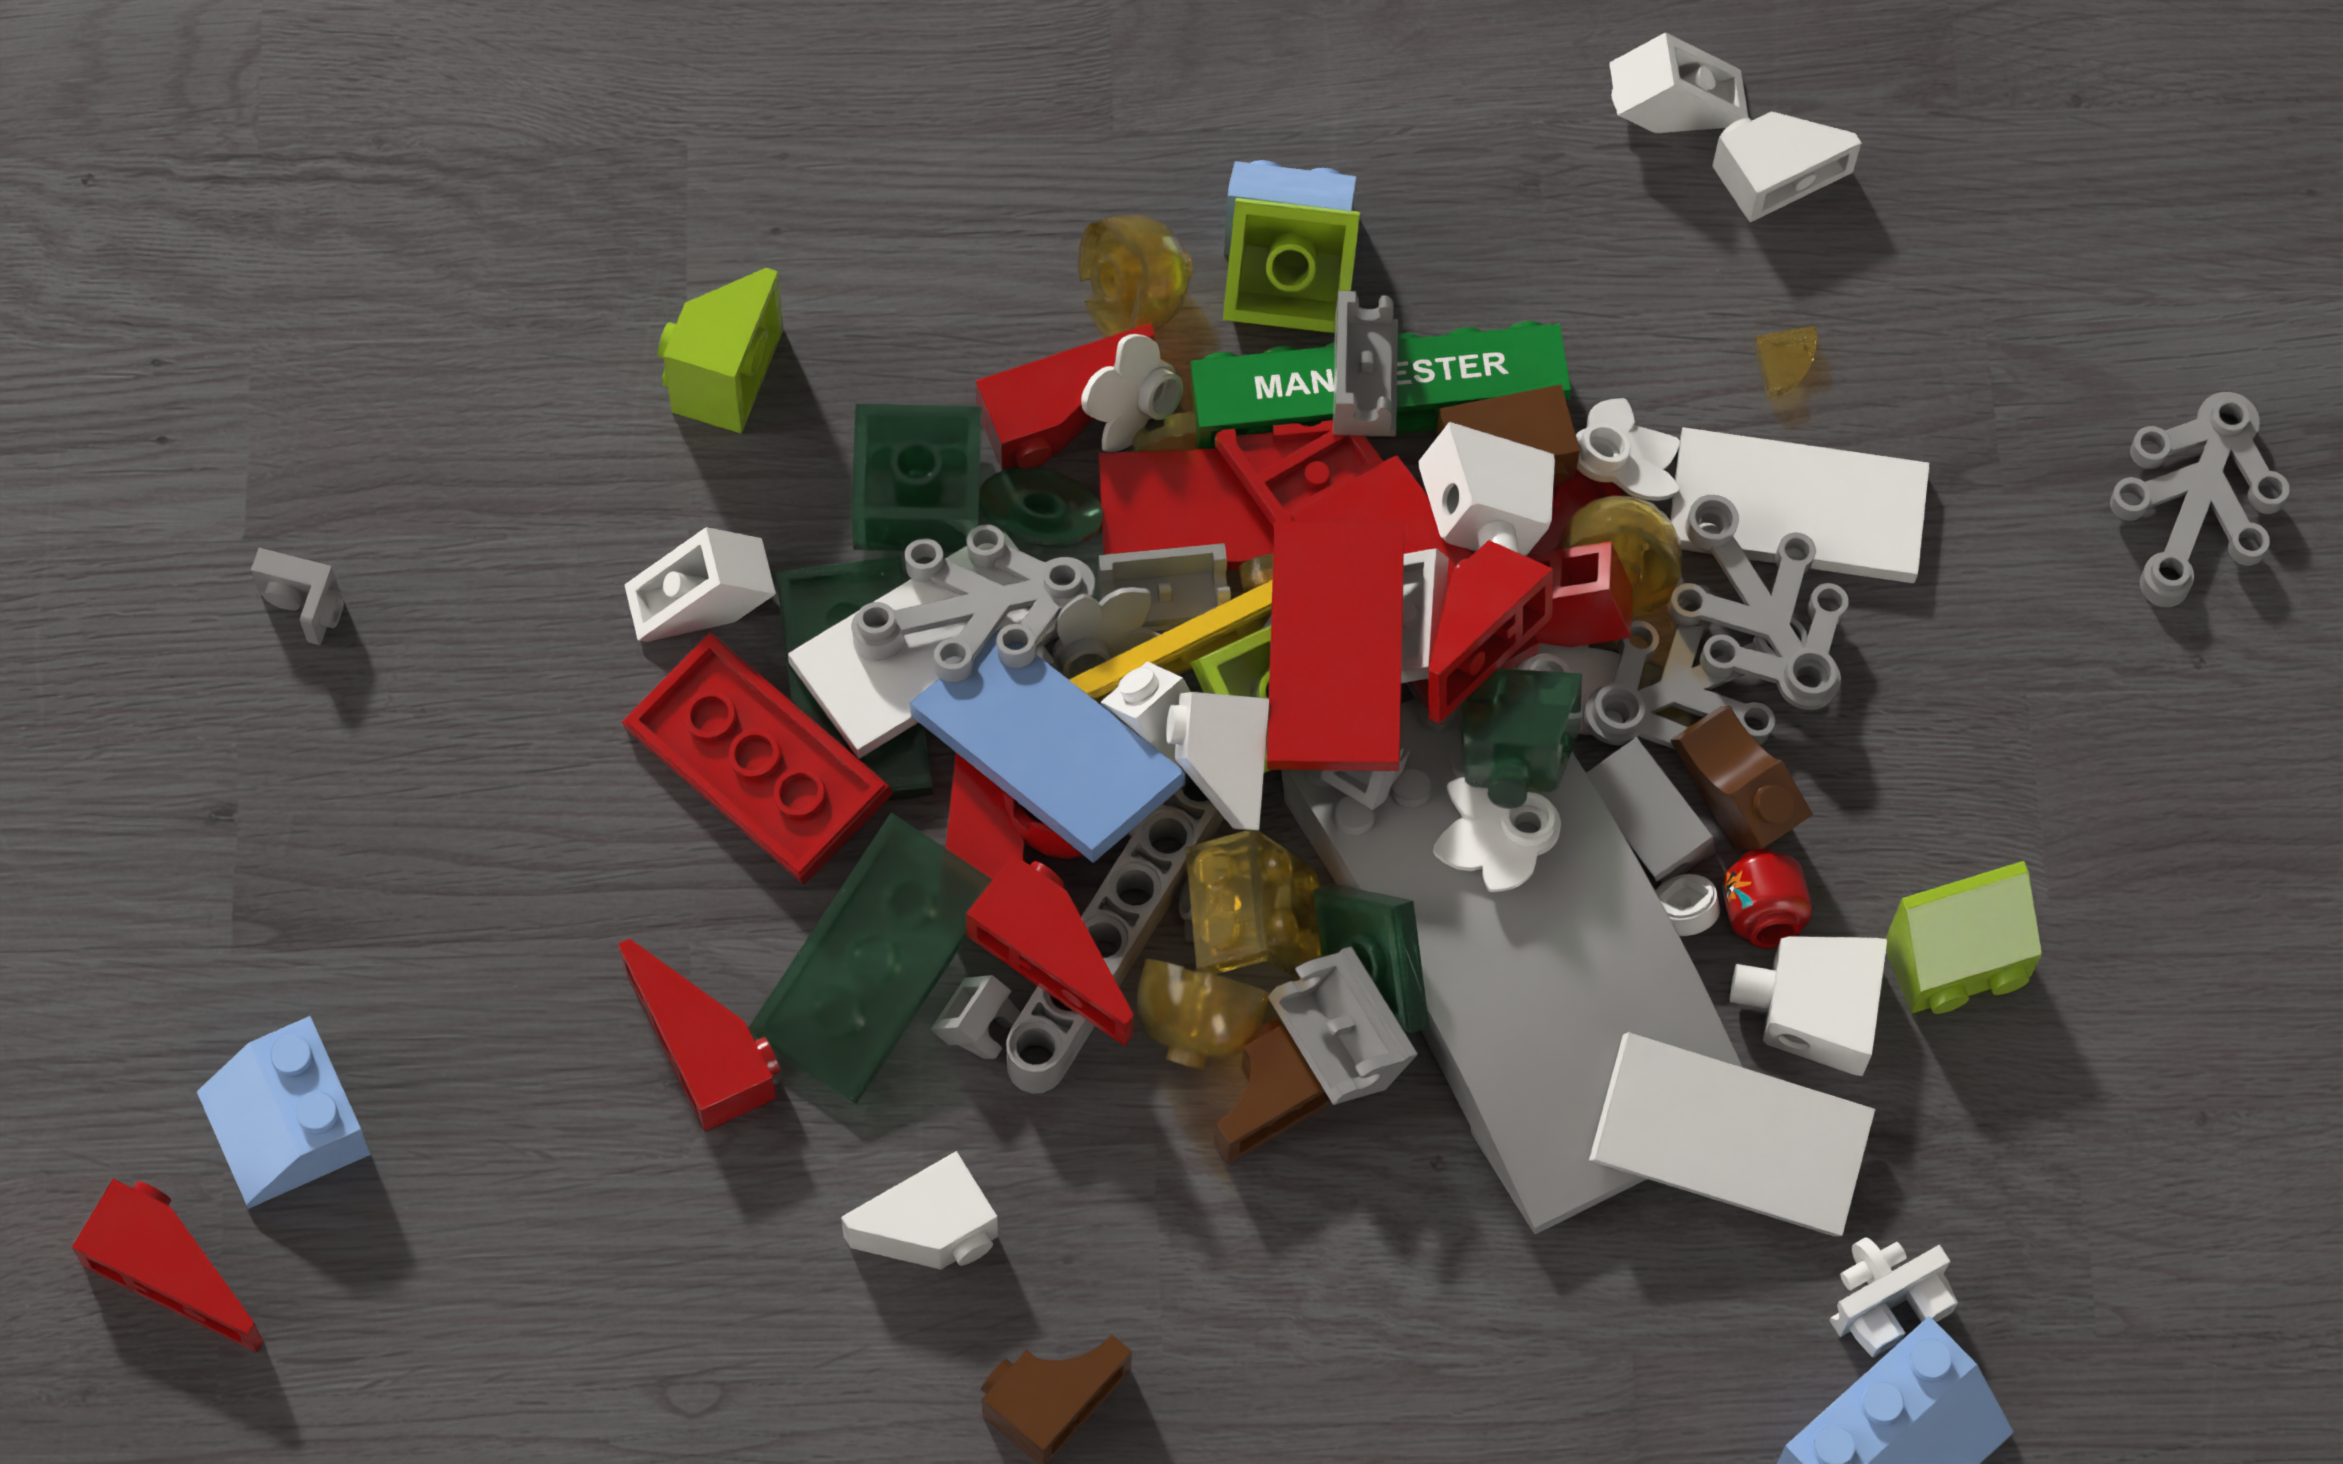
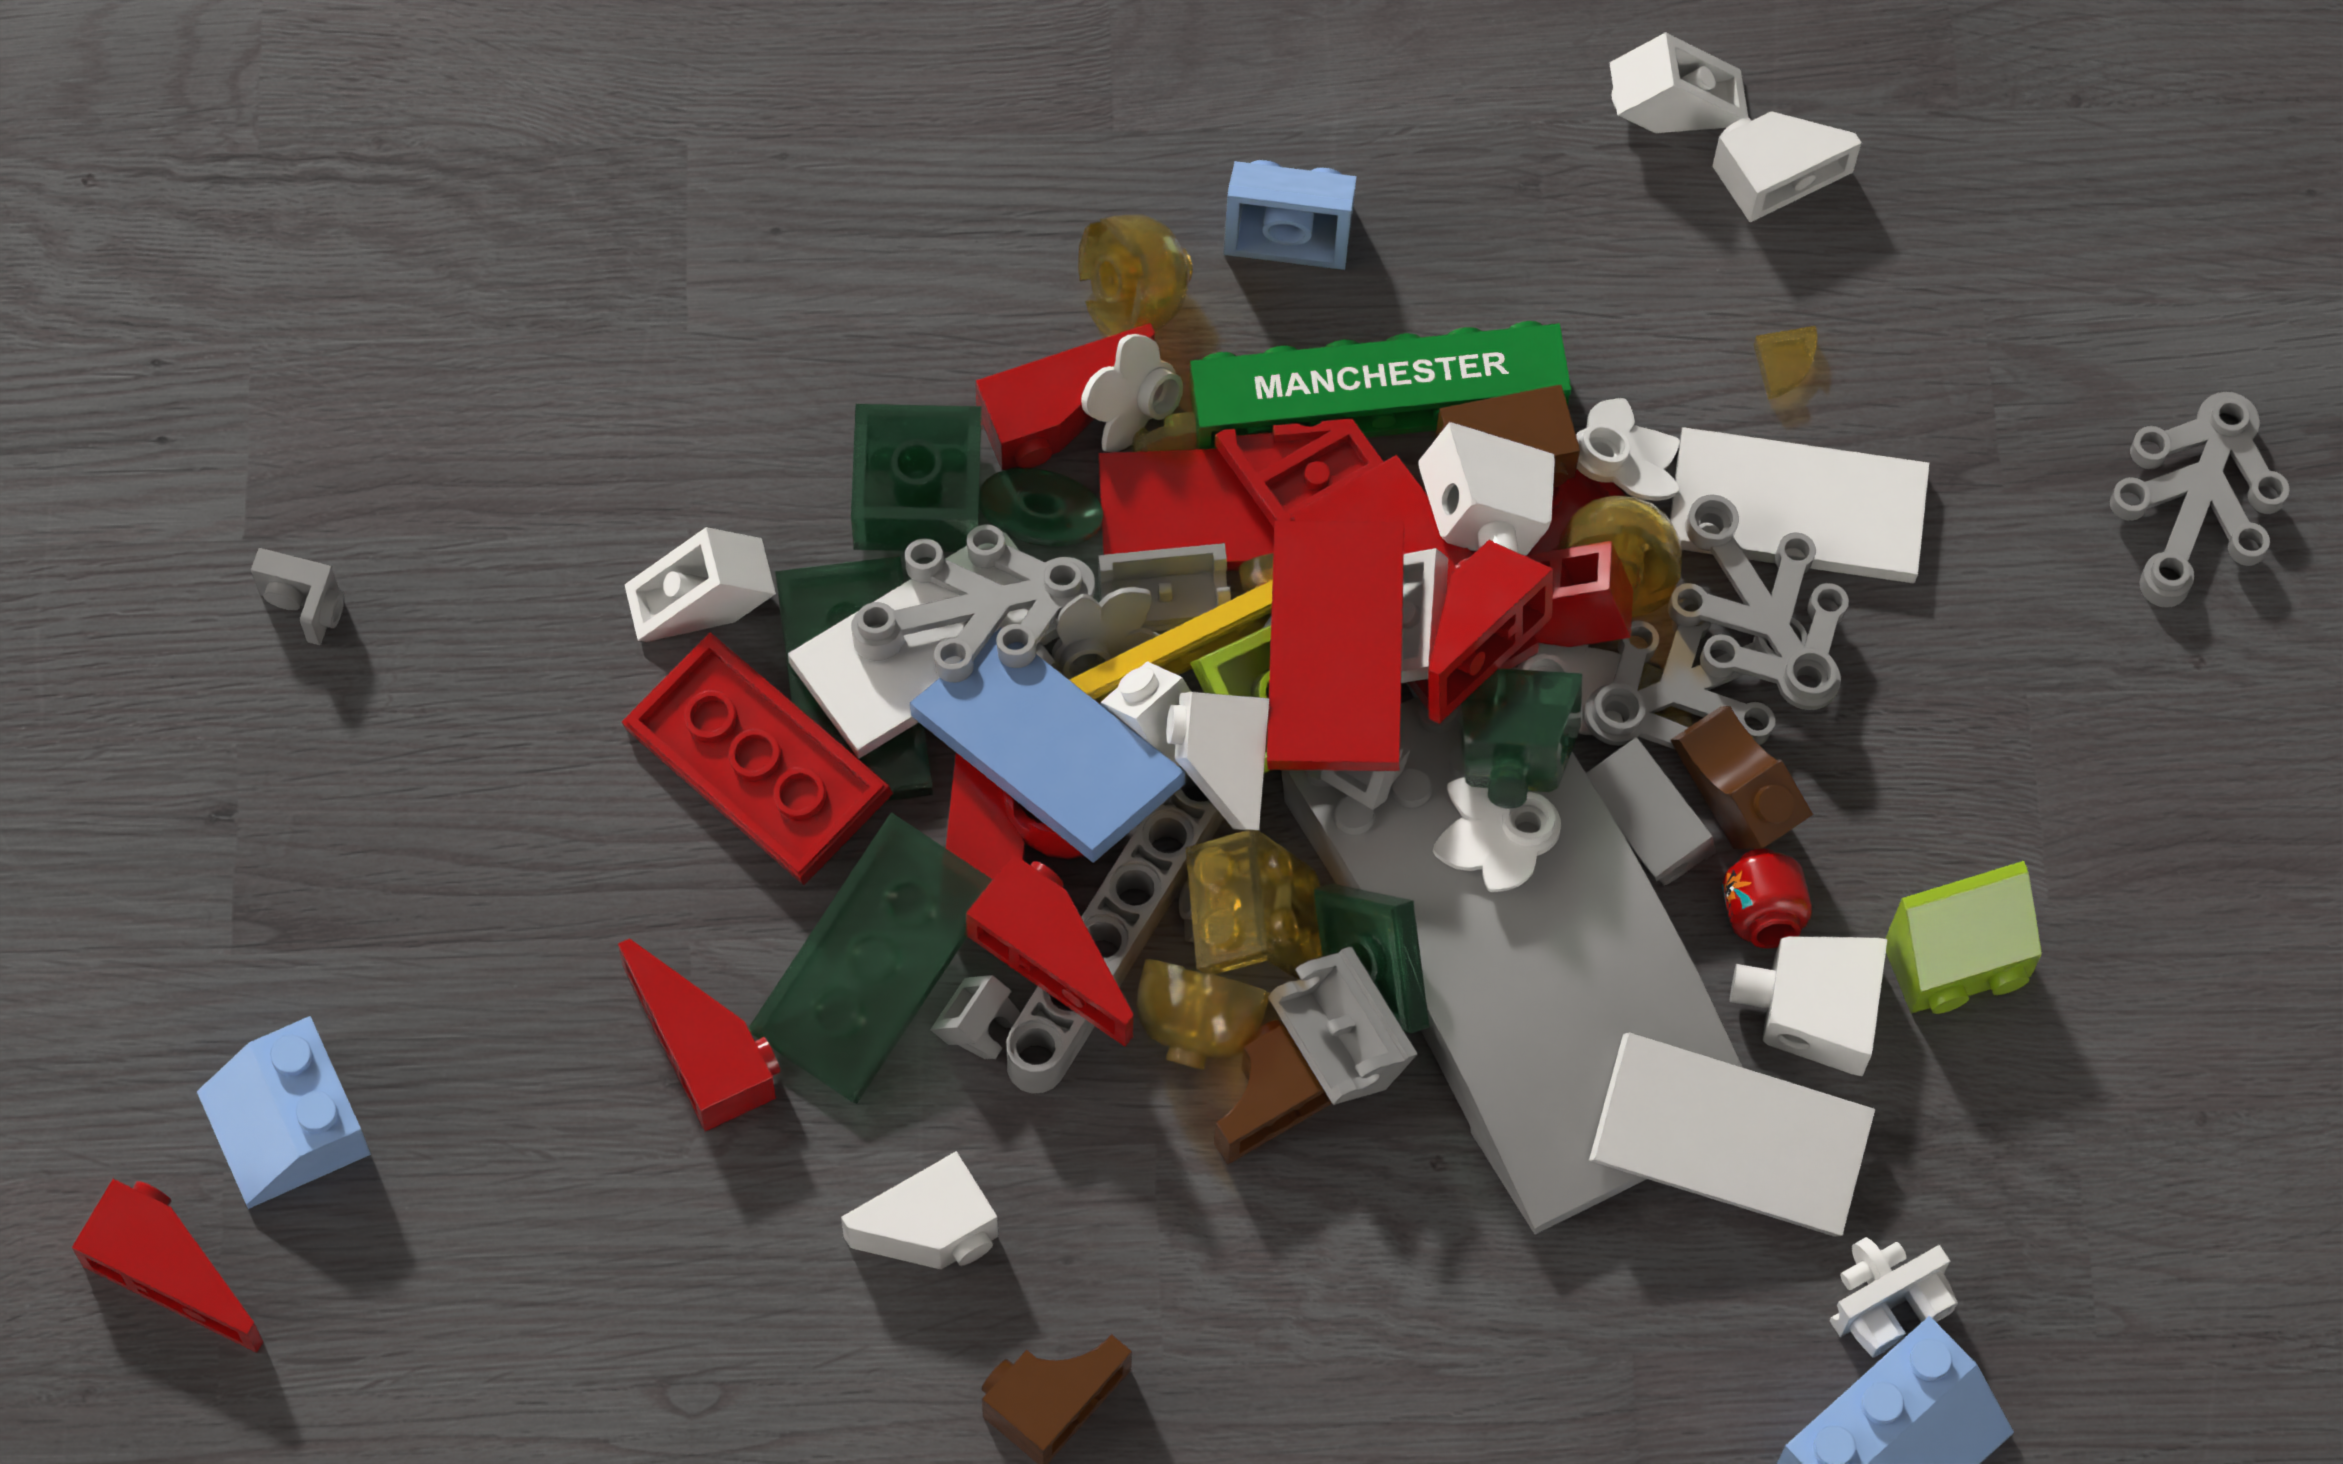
lime slope [658,268,784,434] -> none
lime slope [1222,198,1360,333] -> none
light grey hinge [1333,291,1398,437] -> none
white tile [1655,874,1720,936] -> none

